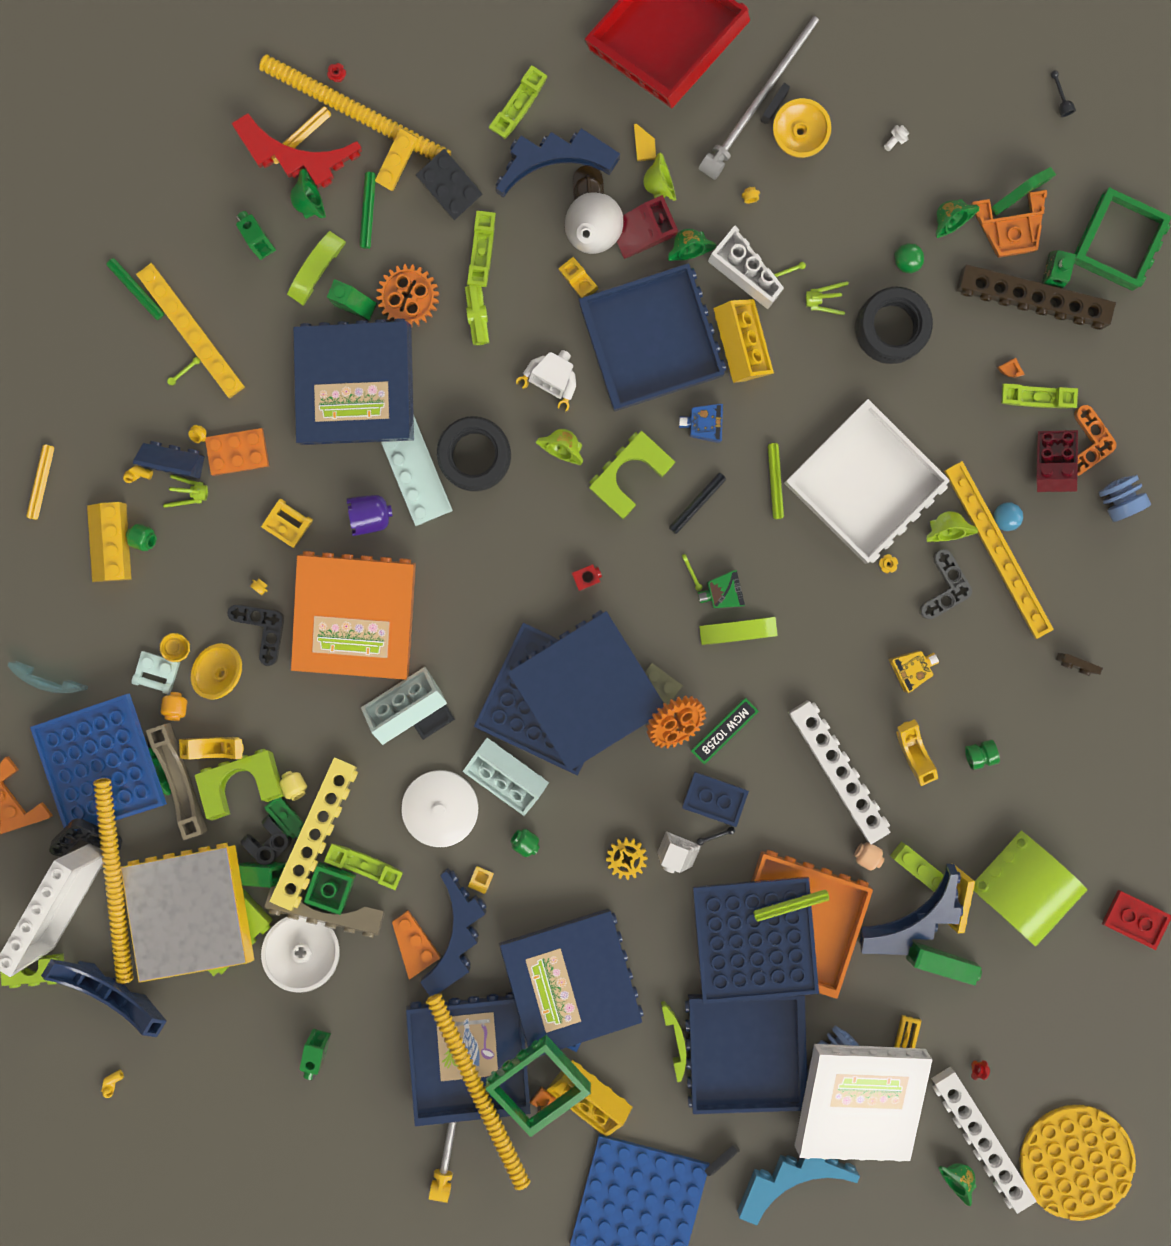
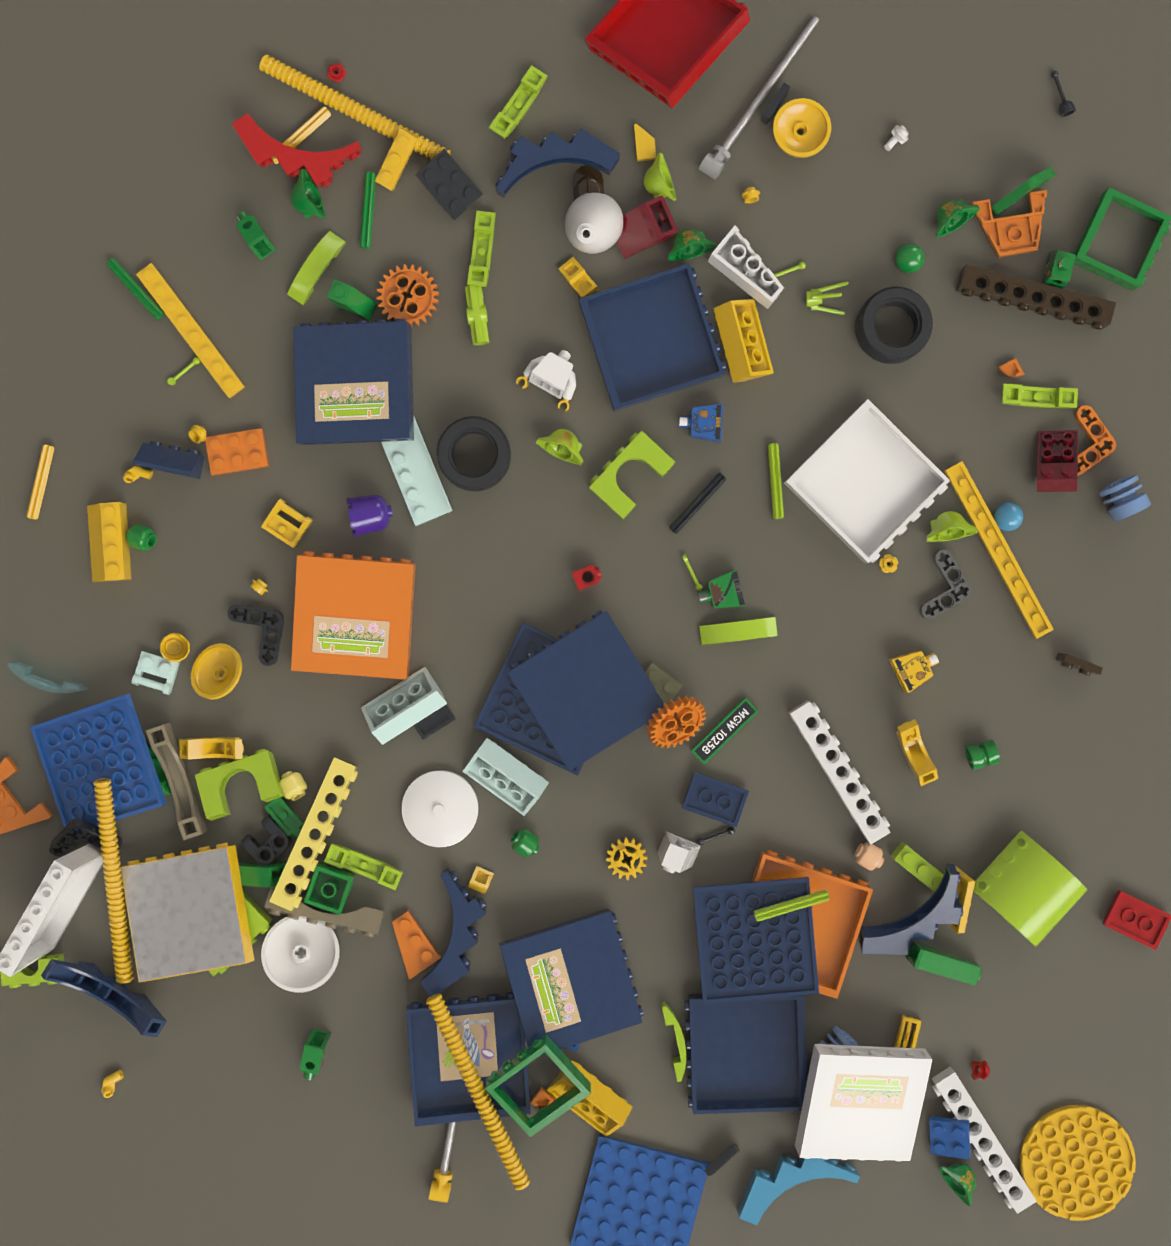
light orange head [160,692,188,721] -> none
lime plant [163,475,208,507] -> none
none -> blue plate [929,1116,971,1159]

